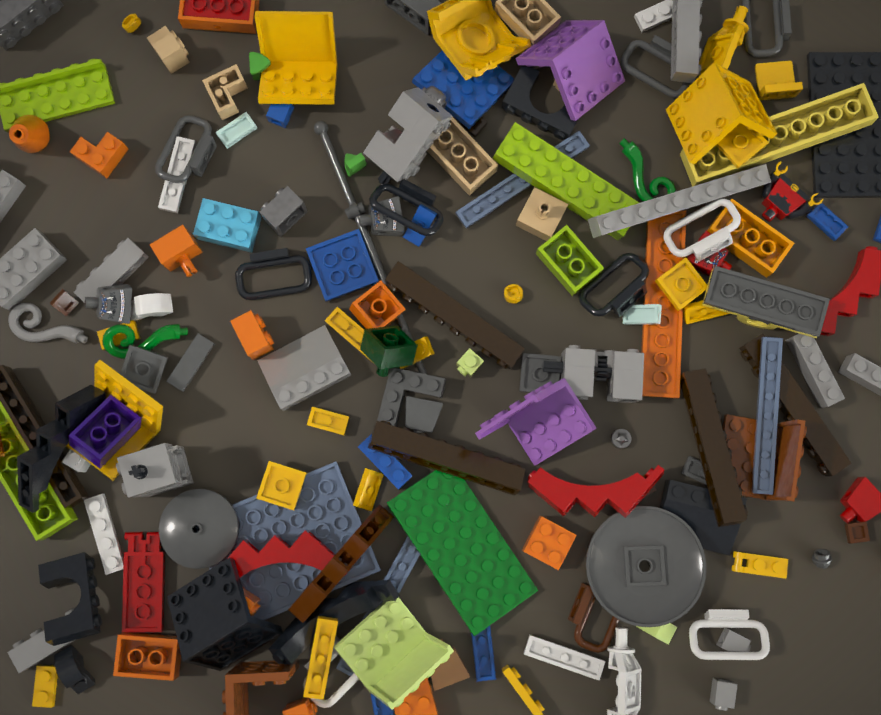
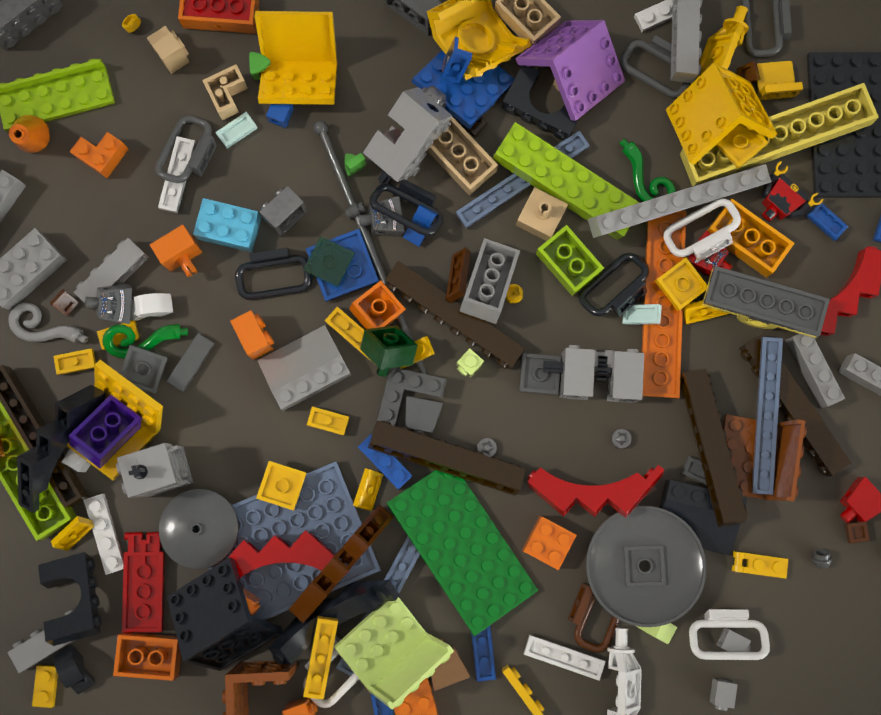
medium lavender bracket [475,378,596,466] -> none
none -> yellow plate [51,516,94,551]
none -> yellow plate [53,348,96,375]
none -> clear green plate [303,236,355,288]
none -> blue panel [441,37,472,84]
none -> reddish brown plate [446,247,471,302]
none -> light grey brick [459,238,520,324]
none -> flat silver tile [477,438,497,457]
none -> reddish brown plate [737,61,761,84]

